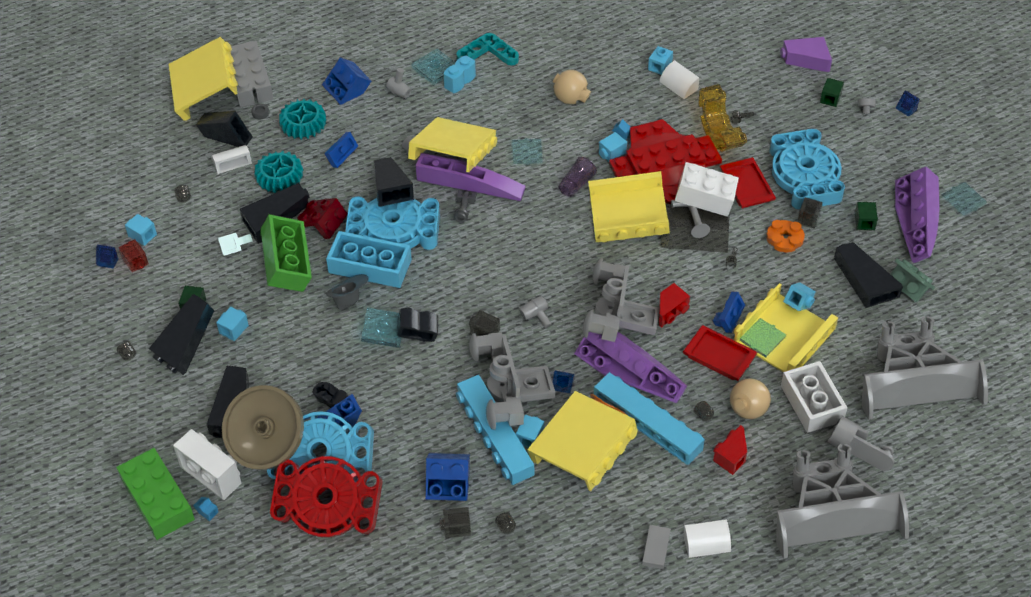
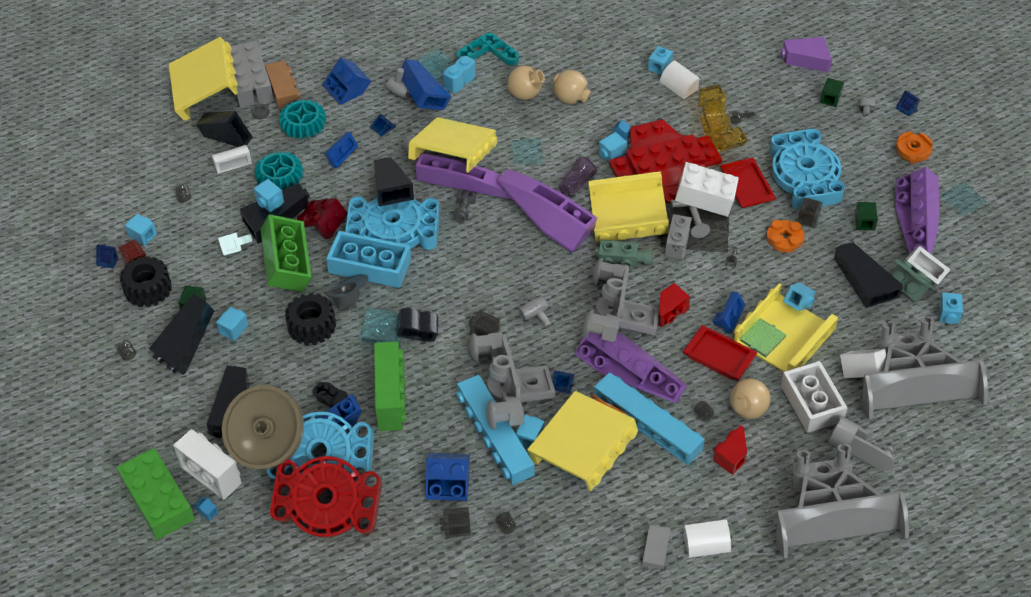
none -> black tyre [120,256,172,307]
none -> medium azure brick [253,179,284,212]
none -> medium nougat brick [265,60,301,111]
none -> black tyre [285,293,336,345]
none -> clear blue slope [370,113,397,137]
none -> bright green brick [374,341,407,431]
none -> blue slope [401,59,451,110]
none -> medium lavender wedge [497,169,597,253]
none -> tan brick [507,65,545,100]
none -> sand green brick [595,240,653,269]
none -> light grey hinge [665,214,692,260]
none -> white brick [840,349,886,378]
none -> orange plate [896,131,933,164]
none -> white brick [906,246,950,284]
none -> medium azure brick [939,292,963,324]

